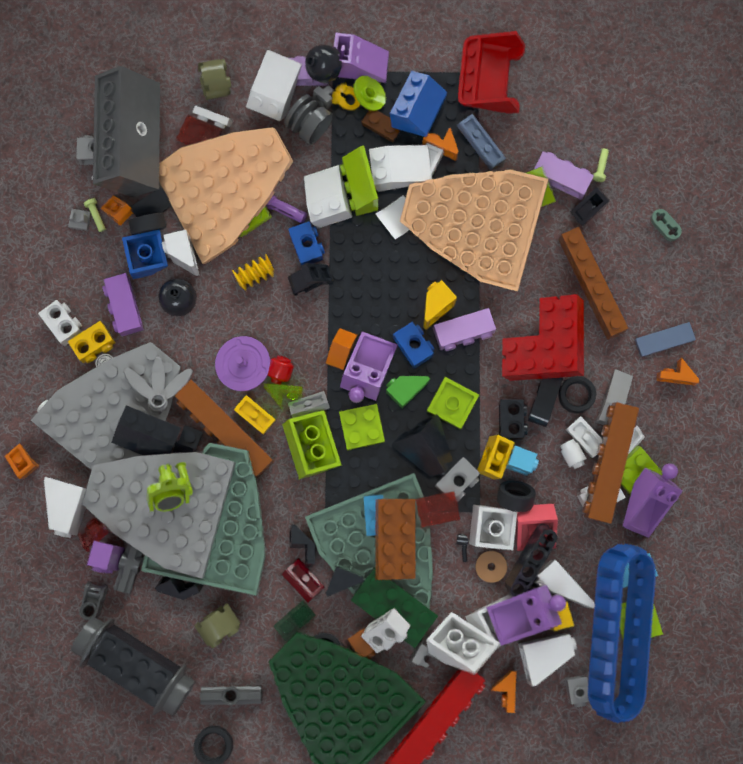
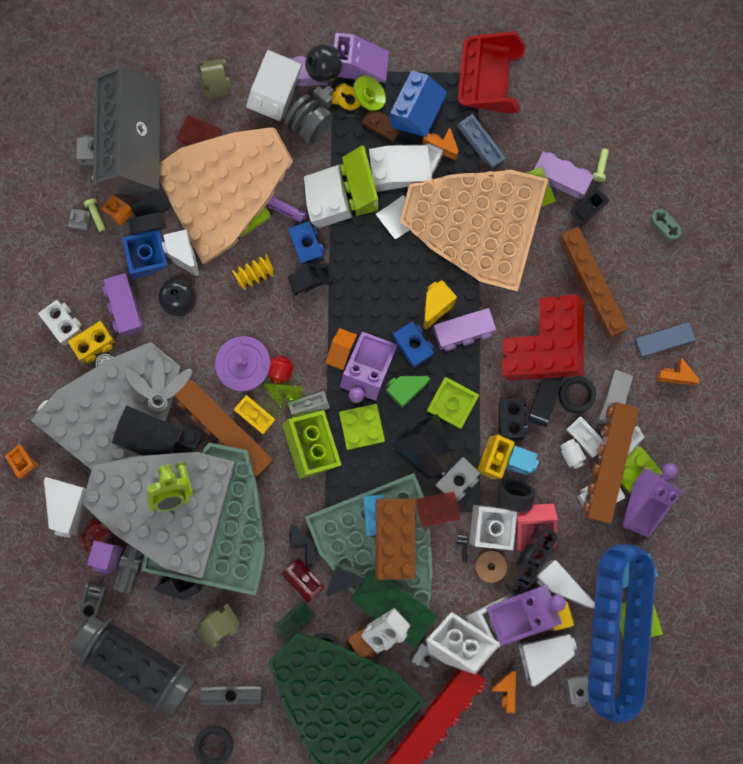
white plate [193,105,233,129] -> none

